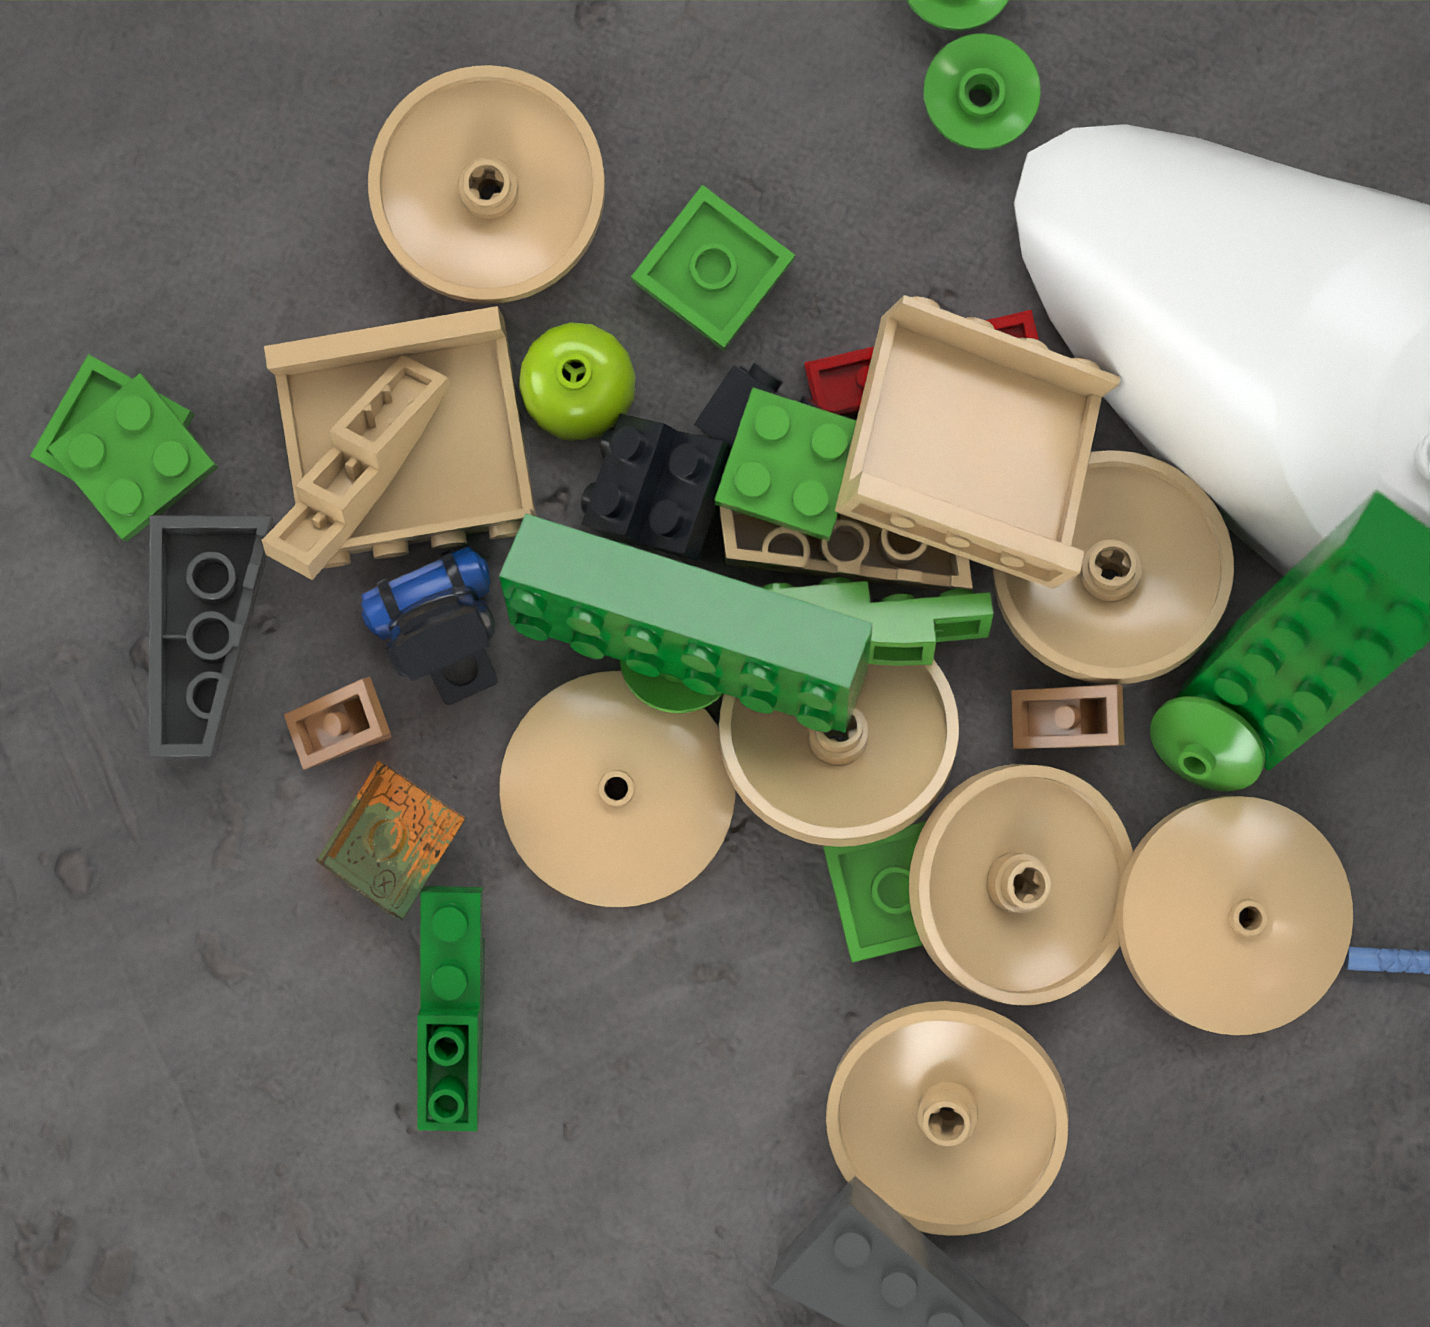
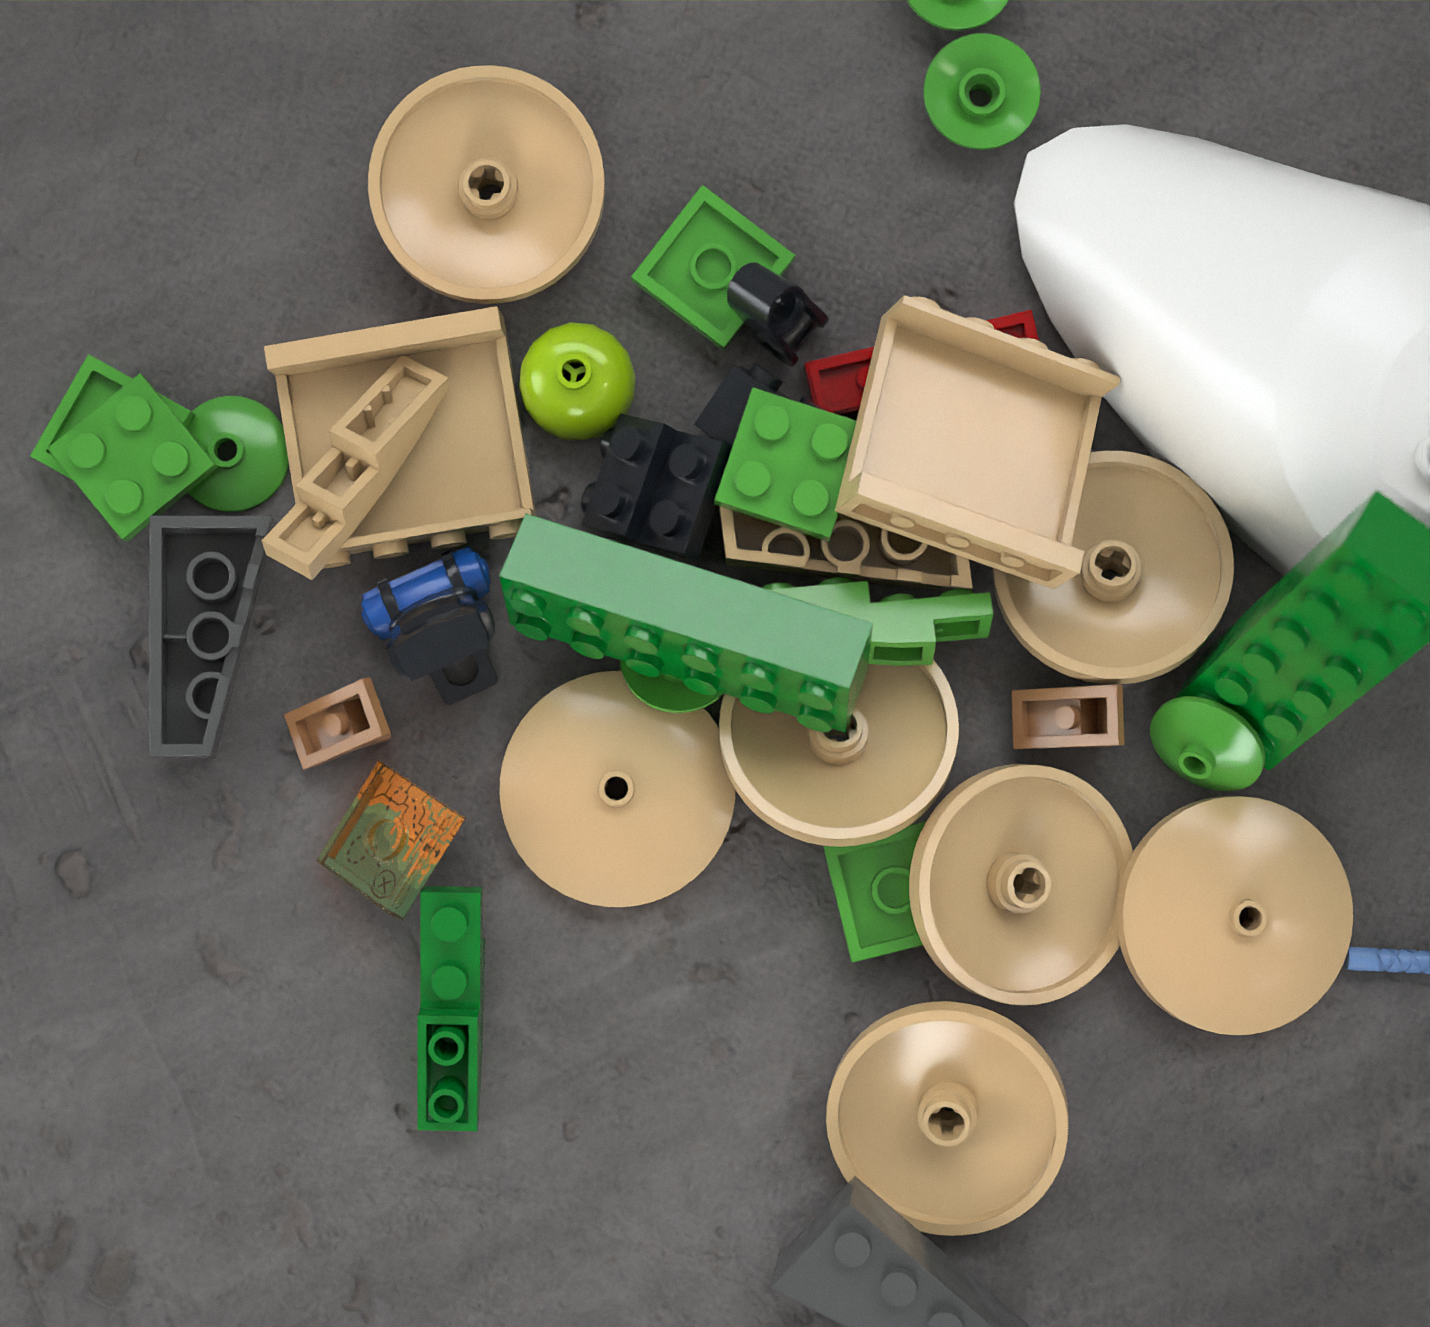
none -> bright green dish [187,396,289,512]
none -> black piece [727,262,829,367]

